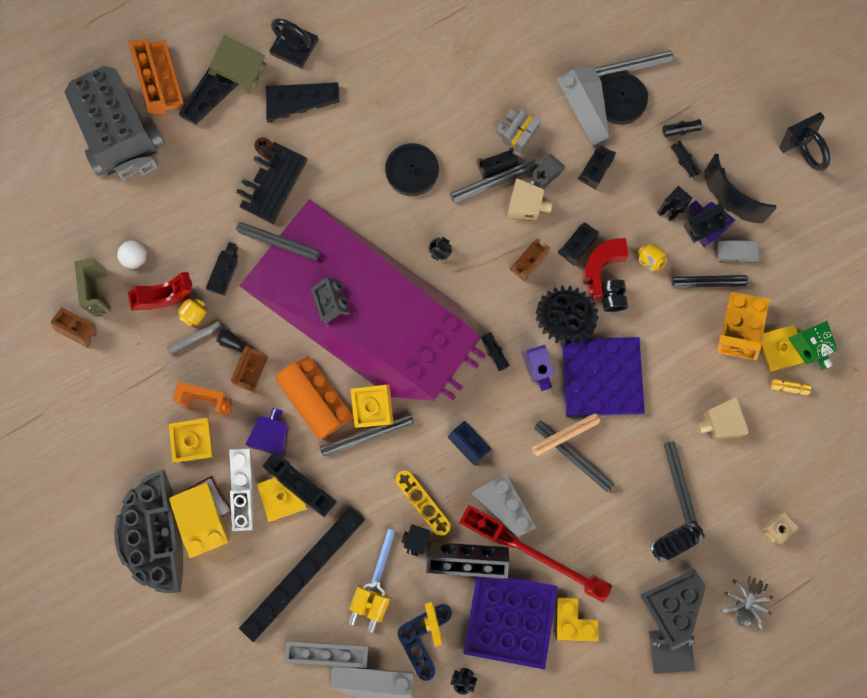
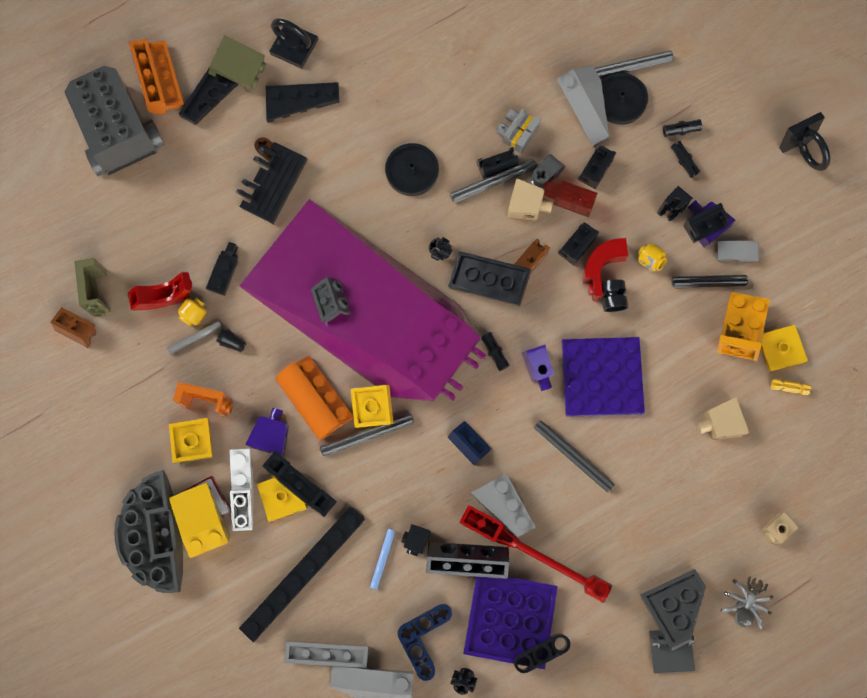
light grey slope [114,157,158,181] -> none
white hair [117,240,148,269] -> none
dark orange hinge [230,346,268,392] -> none
dark grey axle [236,222,320,261] -> none
yellow piece [348,581,391,633] -> none
yellow beam [396,470,451,536] -> none
yellow plate [424,601,443,646] -> none
light nougat axle [532,413,600,456] -> none
black gear [535,285,599,345] -> none
yellow plate [556,598,598,641] -> none
black gear [650,521,705,562] -> none
dark grey axle [664,441,698,523] -> none
black panel [704,154,776,223] -> none
green torso [789,321,837,370] -> none
none -> black tile [448,251,532,306]
none -> black beam [513,633,571,673]
none -> clear red brick [543,180,598,217]

